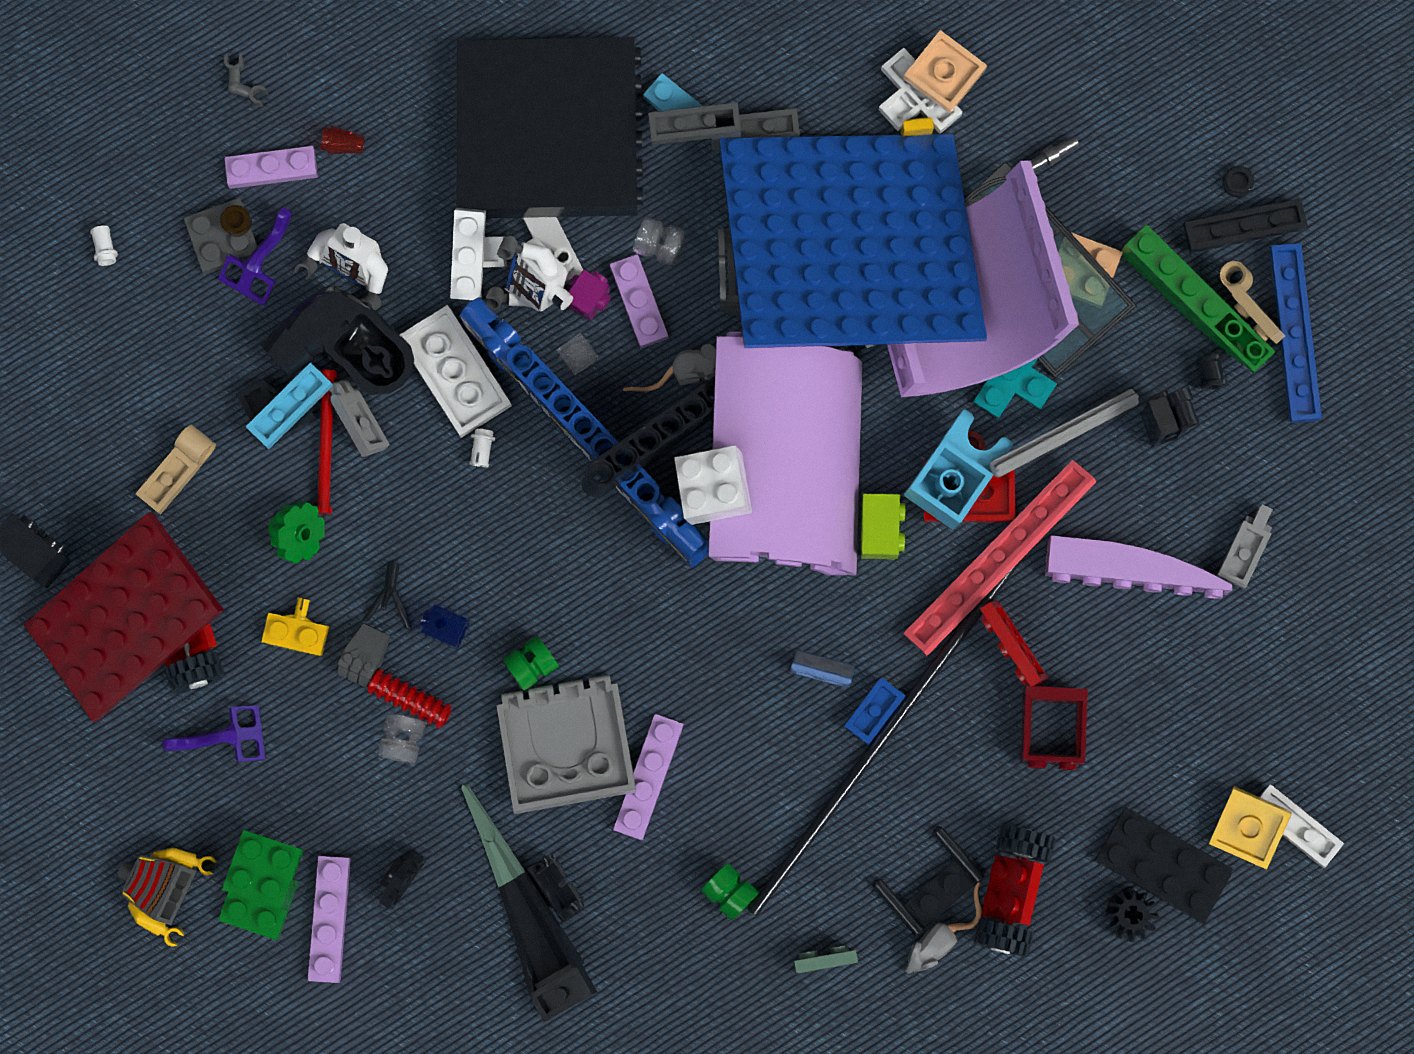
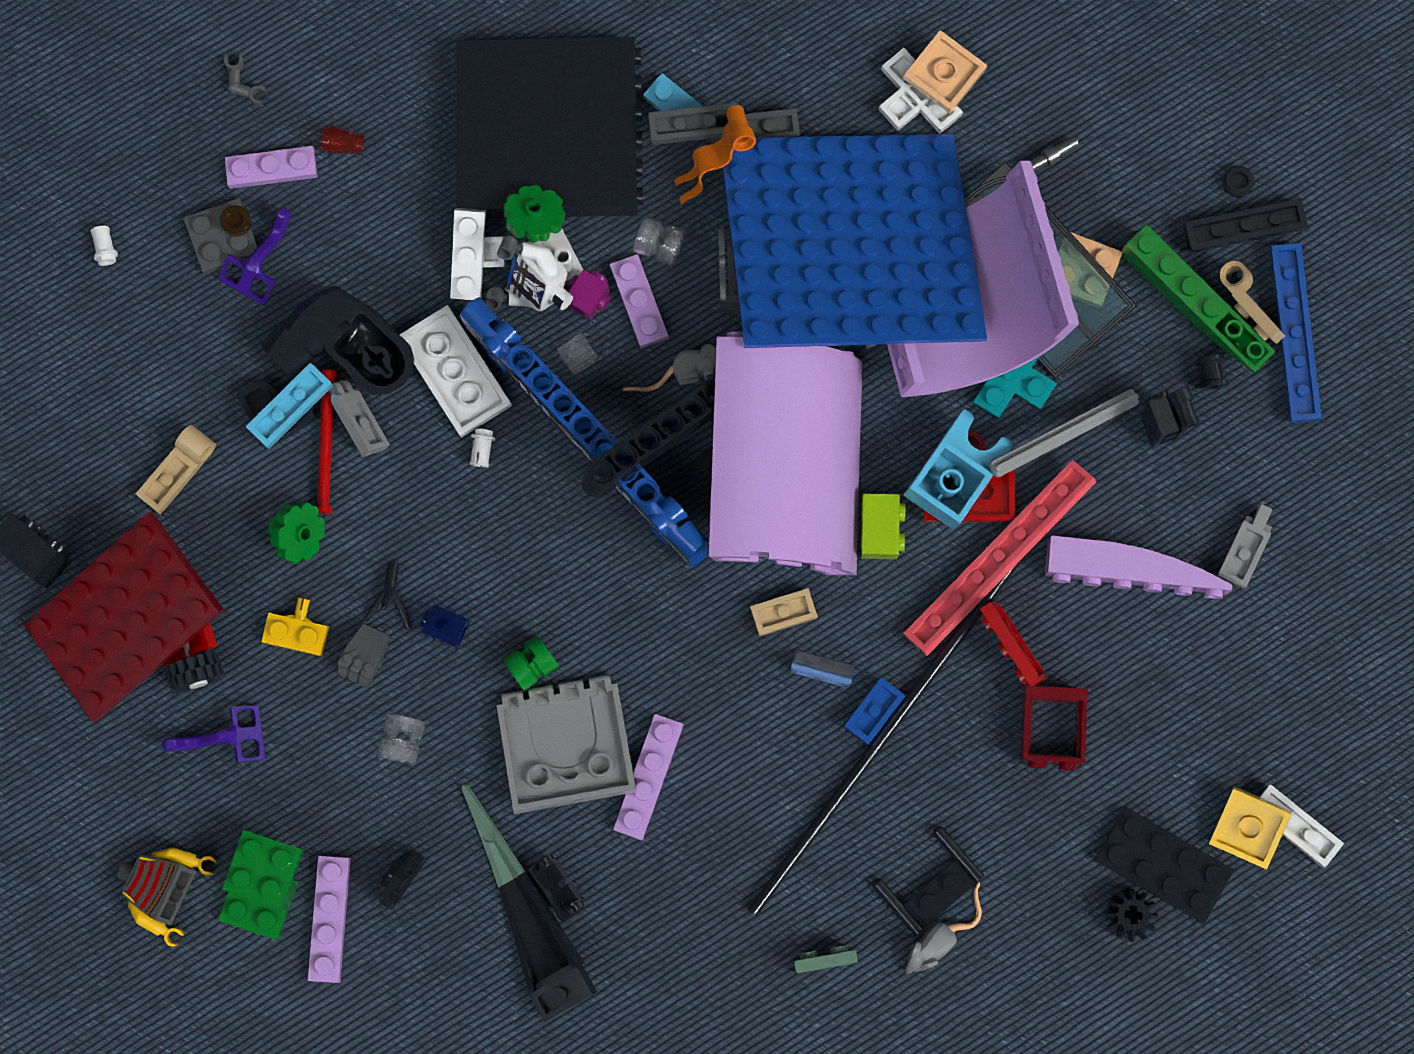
white torso [295,223,388,311] -> none
red piece [367,669,452,729] -> none
white brick [675,445,752,525] -> none
green wheel [701,862,759,922] -> none
yellow tile [900,117,934,137] -> none
plate [973,825,1056,957] -> none
none -> green plant [504,185,565,243]
none -> orange flag [674,105,756,204]
none -> tan plate [750,588,818,637]

